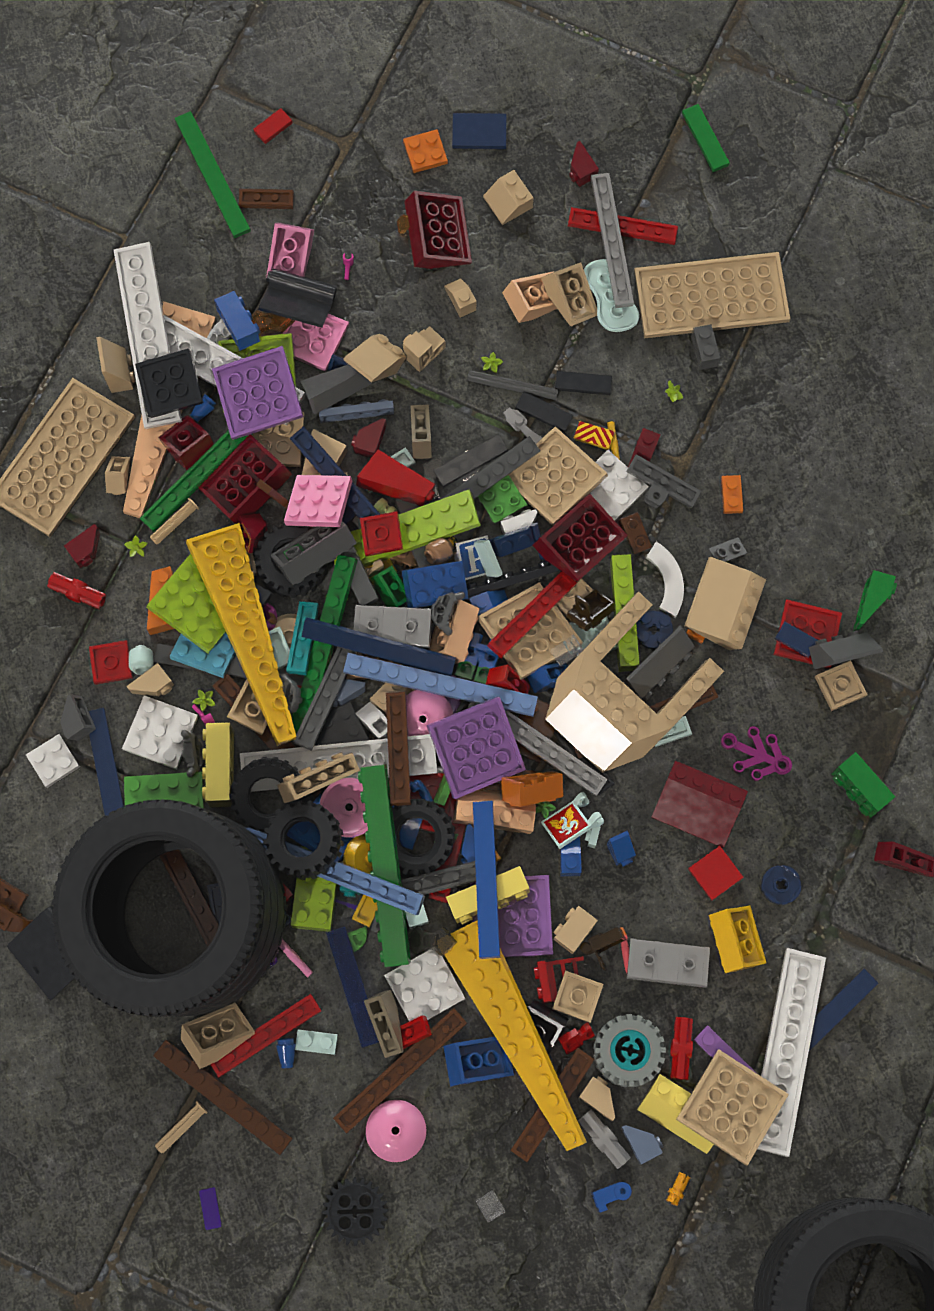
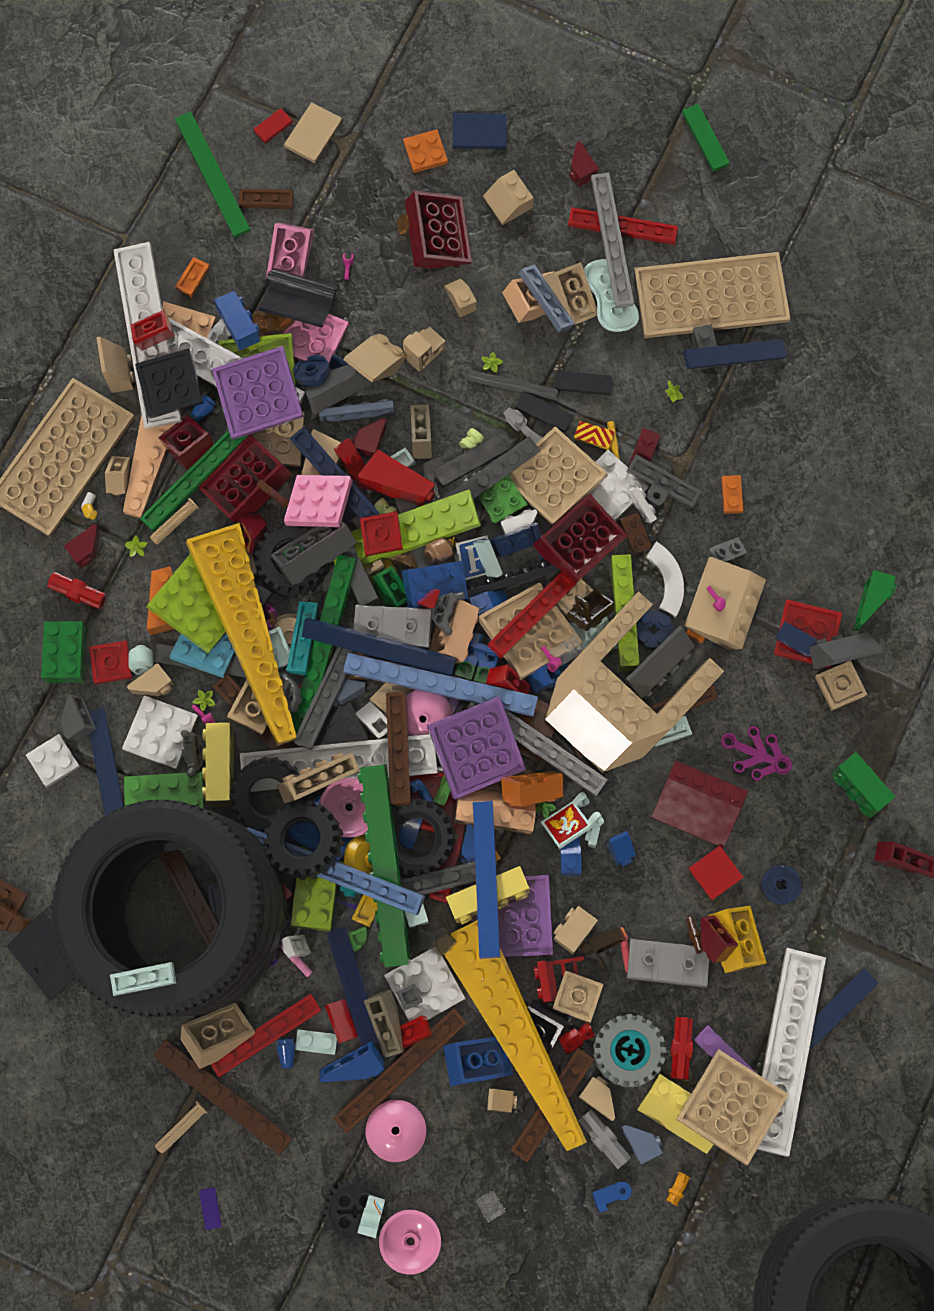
none -> green brick [41,621,87,683]
none -> yellow arm [81,492,98,520]
none -> light aqua tile [110,962,176,996]
none -> red slope [130,310,175,351]
none -> orange plate [175,257,210,298]
none -> white plate [281,935,311,958]
none -> tan tile [284,102,342,163]
none -> dark blue plate [293,355,331,386]
none -> blue slope [319,1041,384,1082]
none -> red tile [325,999,358,1044]
none -> red plate [334,439,365,480]
none -> light aqua leg [358,1195,385,1238]
none -> bright pink dish [379,1210,441,1274]
none -> dark grey plate [396,984,423,1011]
none -> red slope [416,589,440,609]
none -> yellowish green wheel [459,428,485,452]
none -> tan slope [487,1089,517,1113]
none -> sand blue plate [519,264,575,333]
none -> dark pink hand [541,646,561,672]
none -> white plate [626,486,657,523]
none -> dark blue tile [683,339,787,369]
none -> reddish brown bar [686,917,704,954]
none -> dark red slope [701,915,738,963]
none -> dark pink hand [706,586,726,612]

